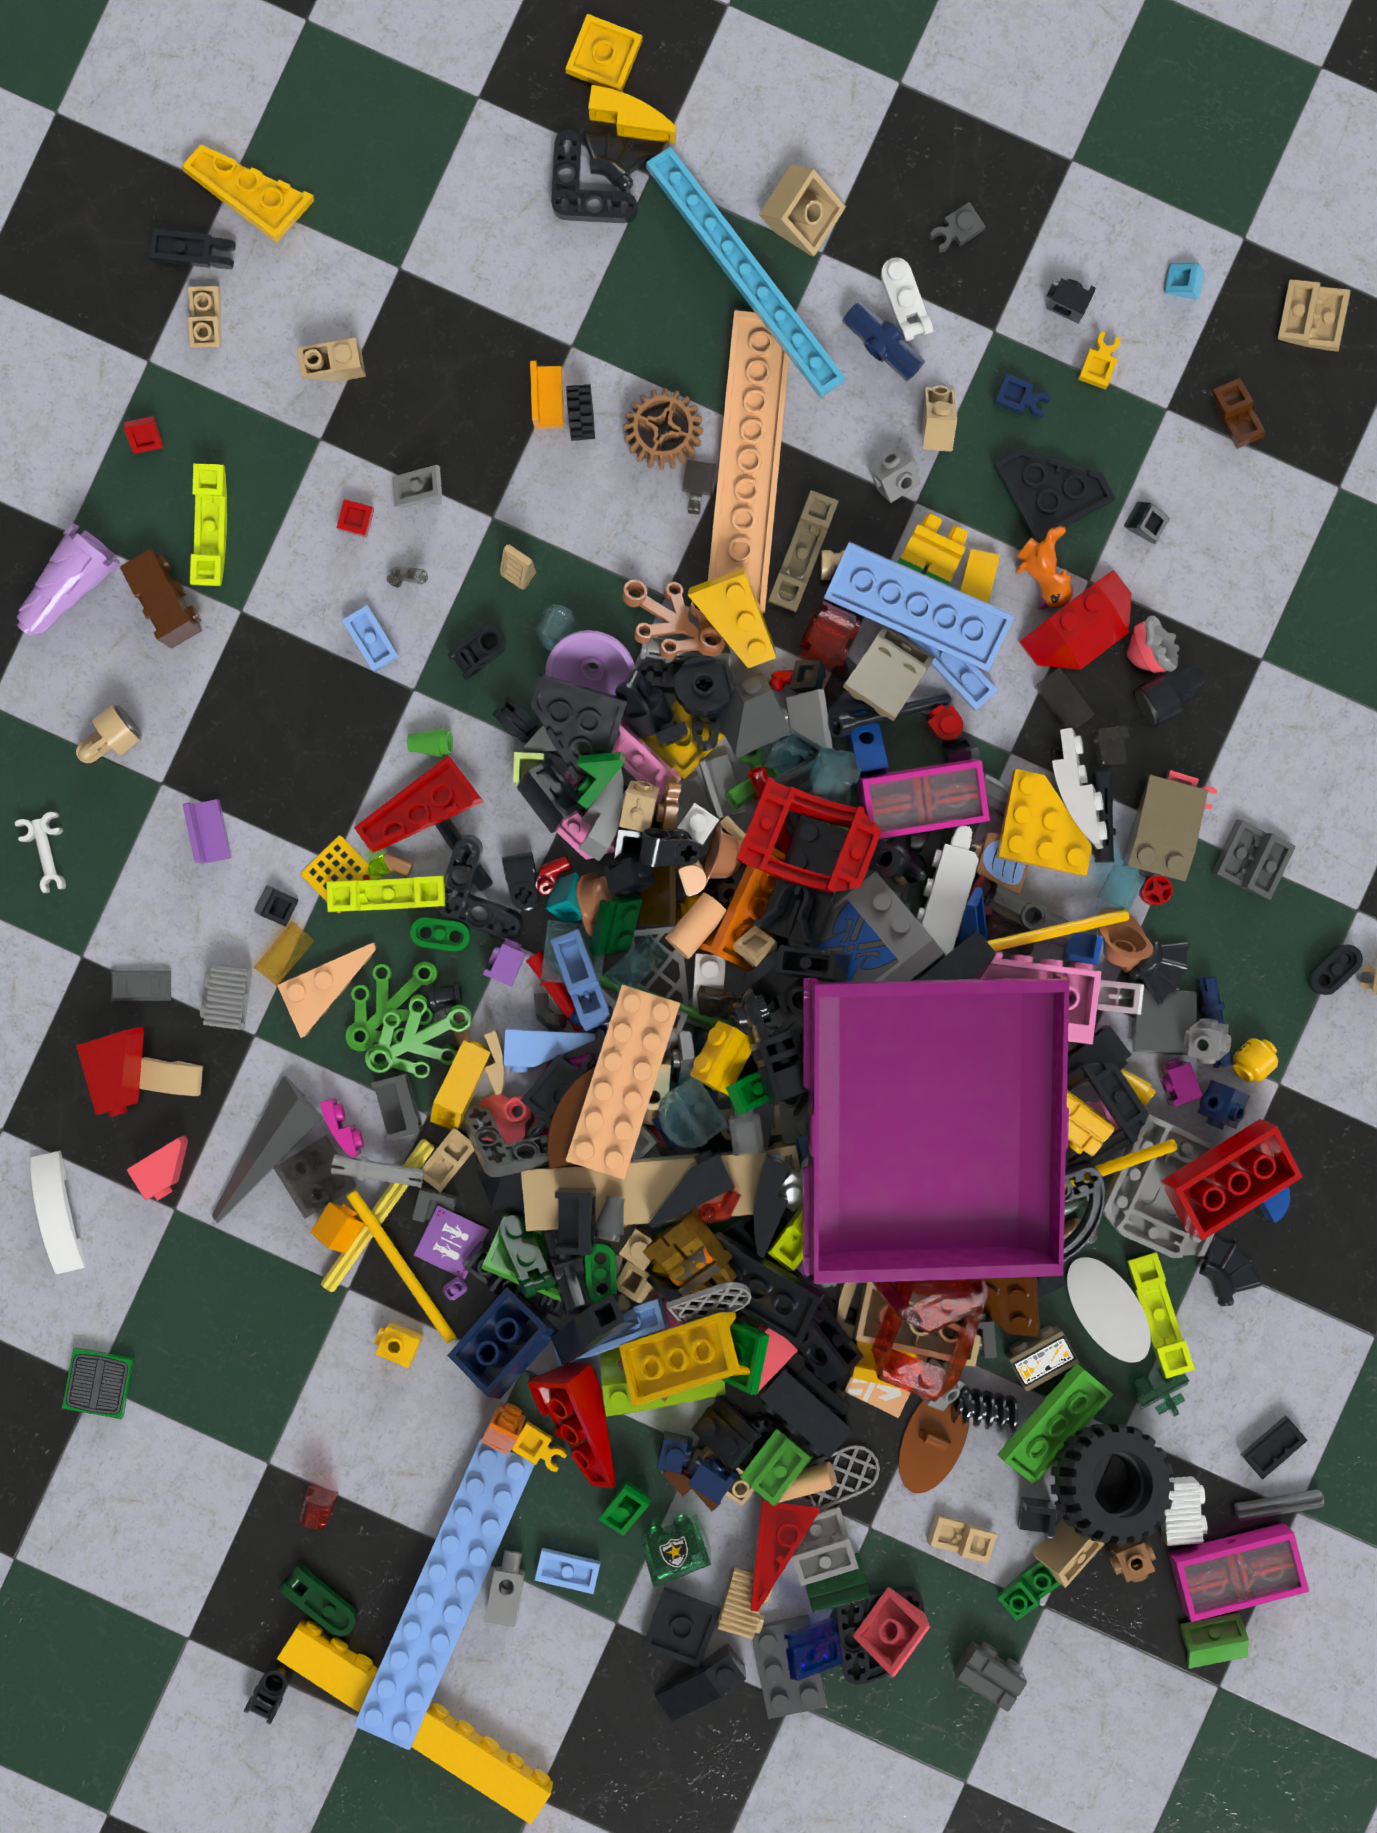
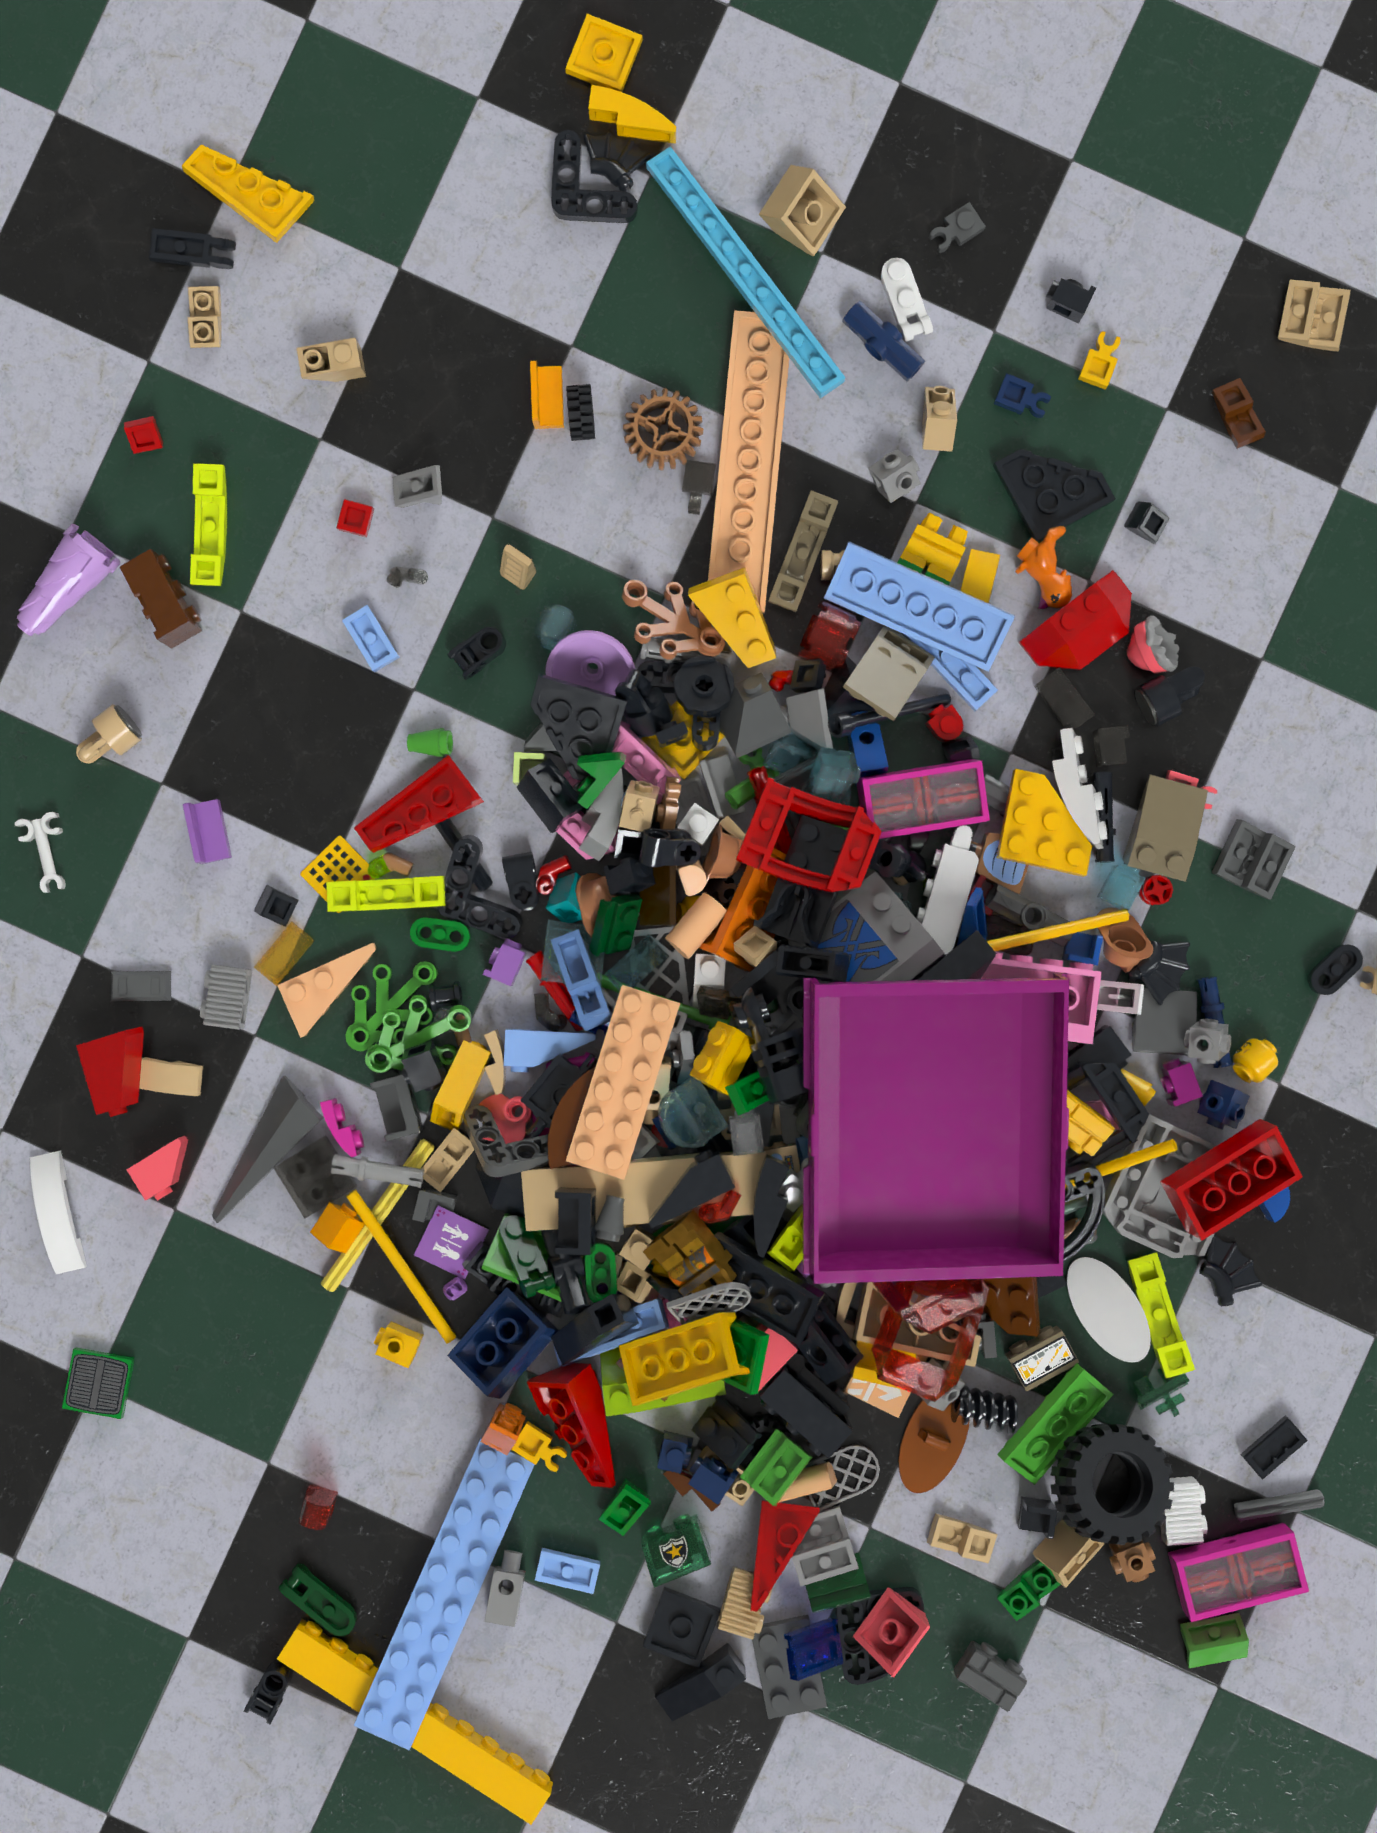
black wheel [492,697,539,743] -> none
medium azure slope [1164,263,1204,299] -> none
none -> black brick [401,1040,446,1092]

